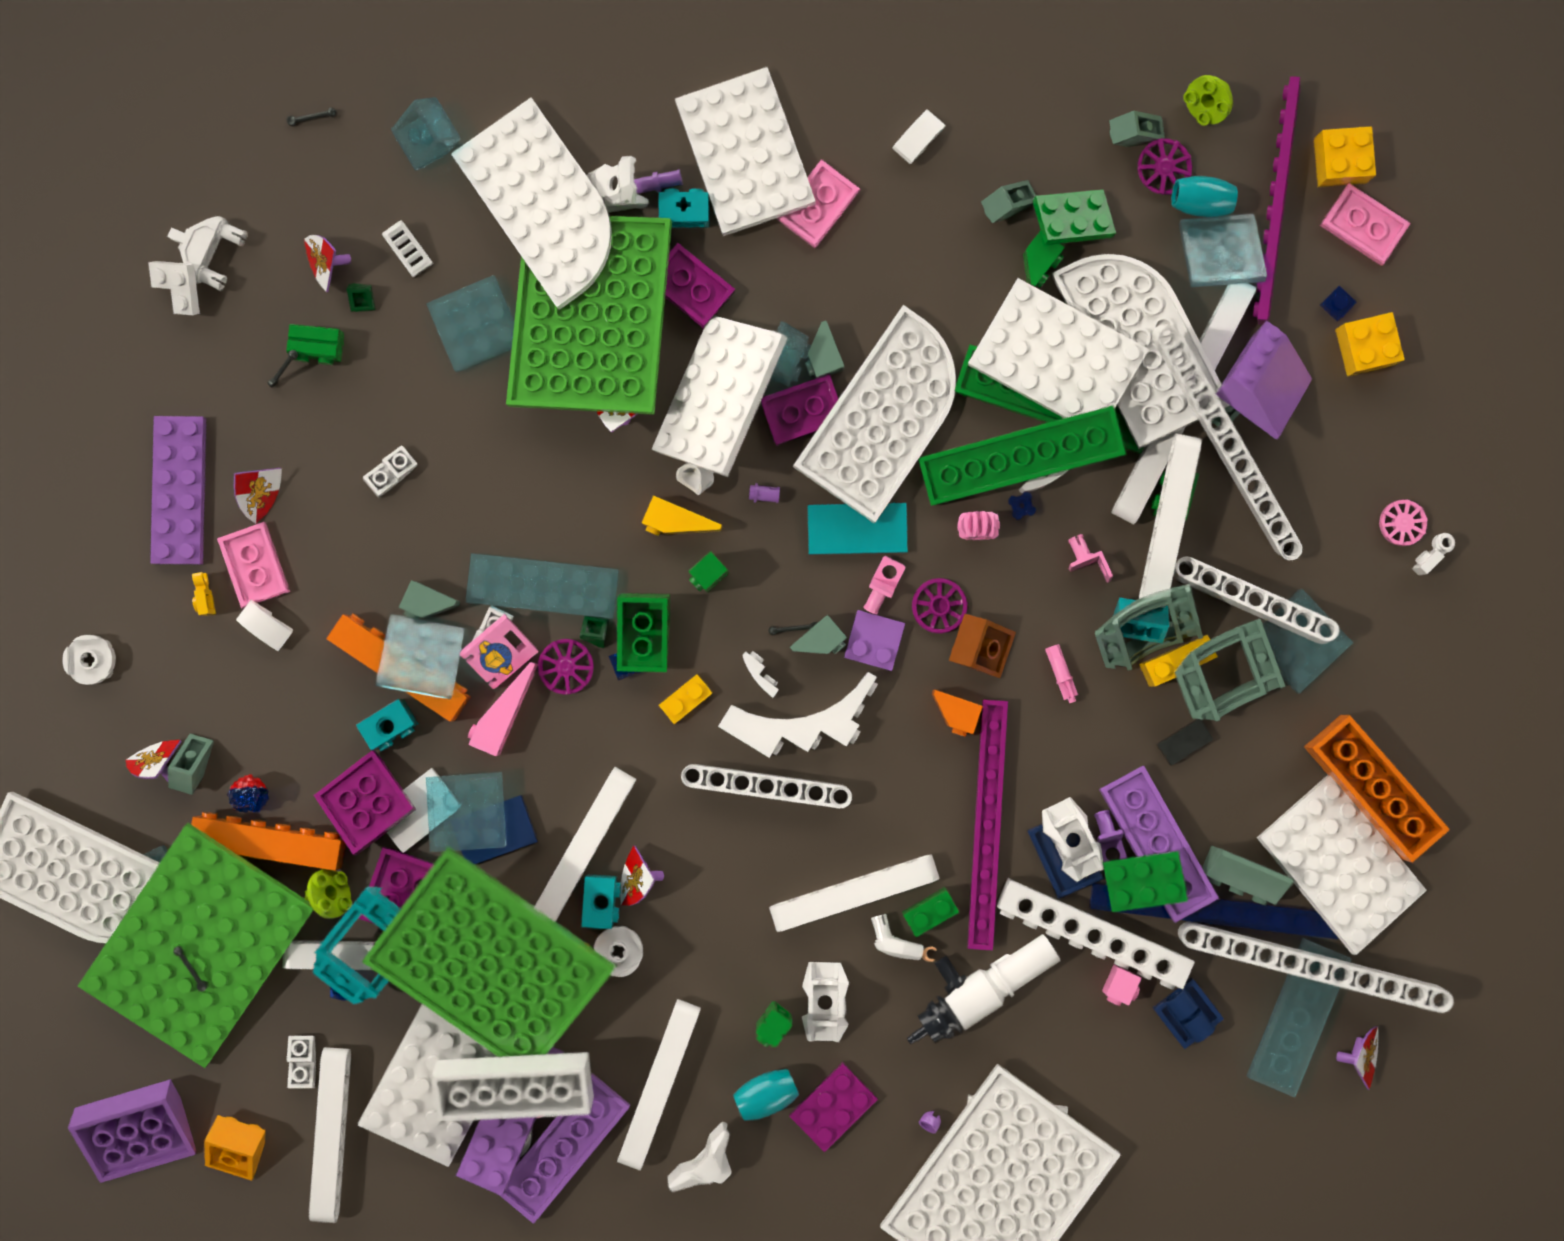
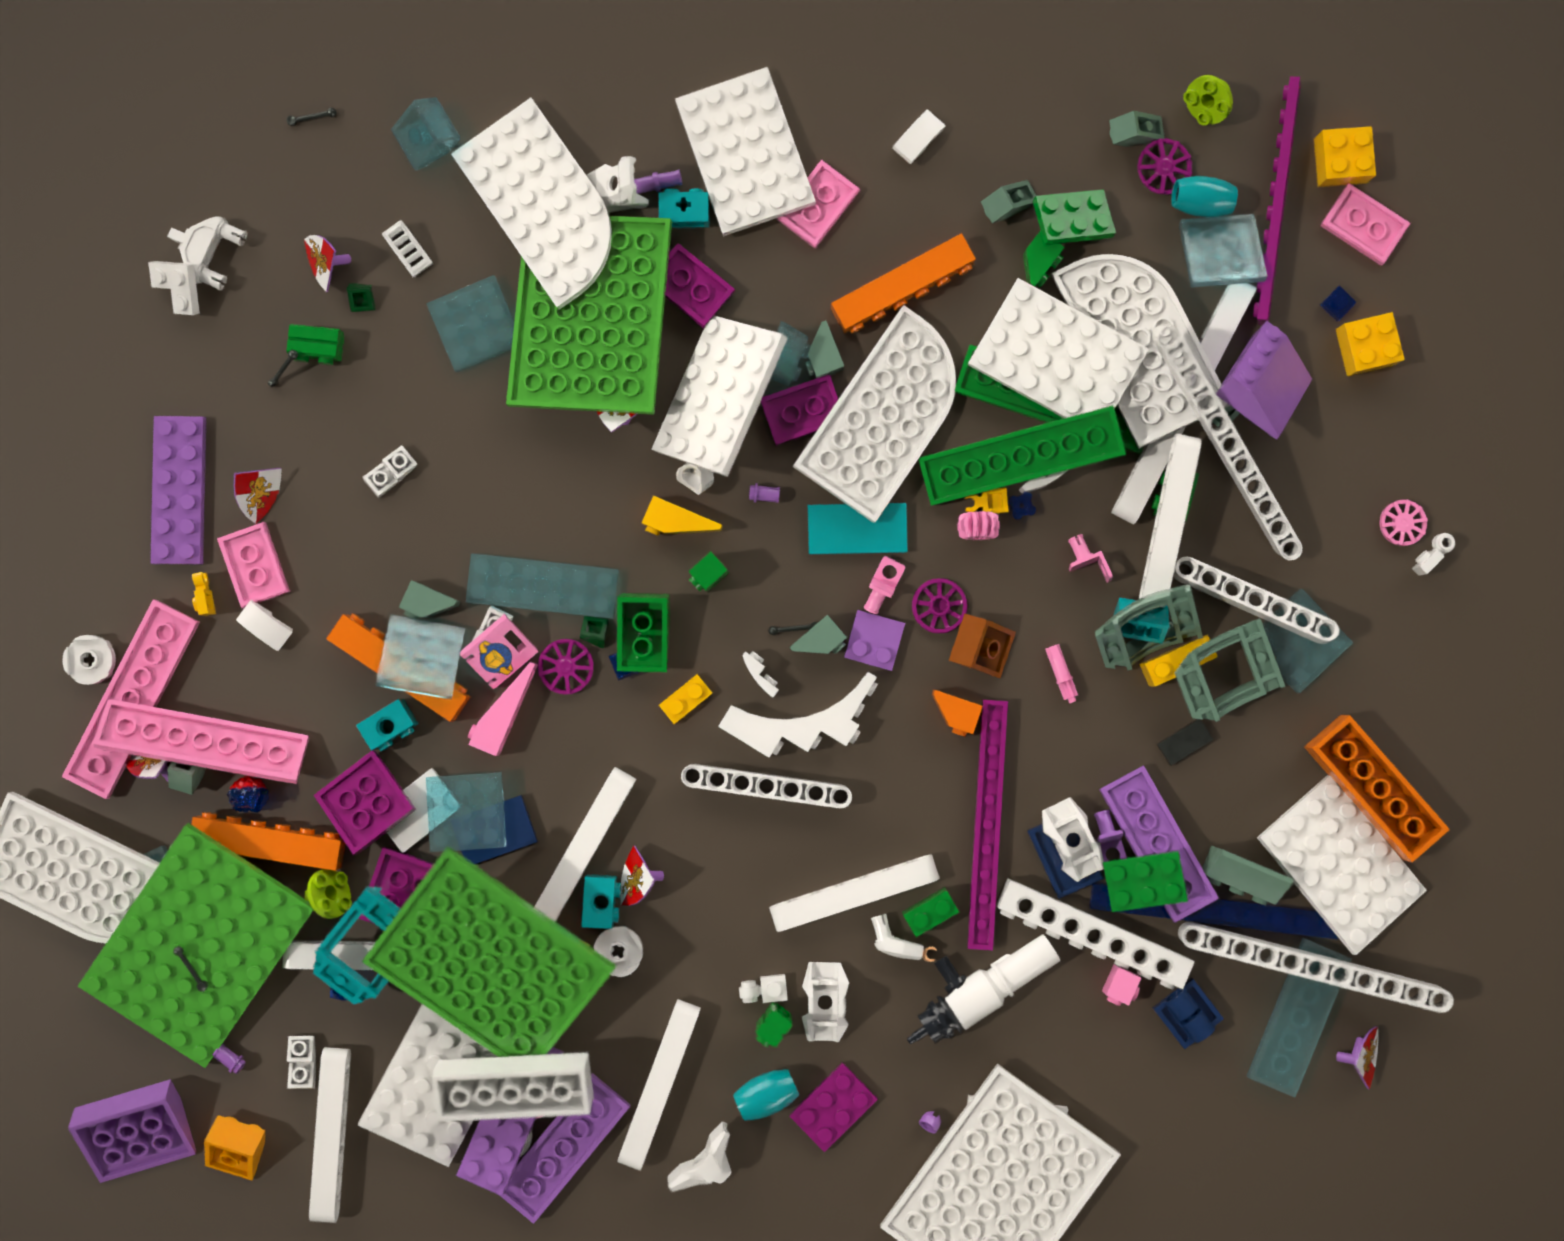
none -> bright pink plate [62,599,200,799]
none -> bright pink plate [93,699,309,784]
none -> medium lavender pin [213,1044,246,1074]
none -> white plate [739,974,788,1003]
none -> orange brick [831,233,976,334]
none -> yellow plate [964,487,1009,514]

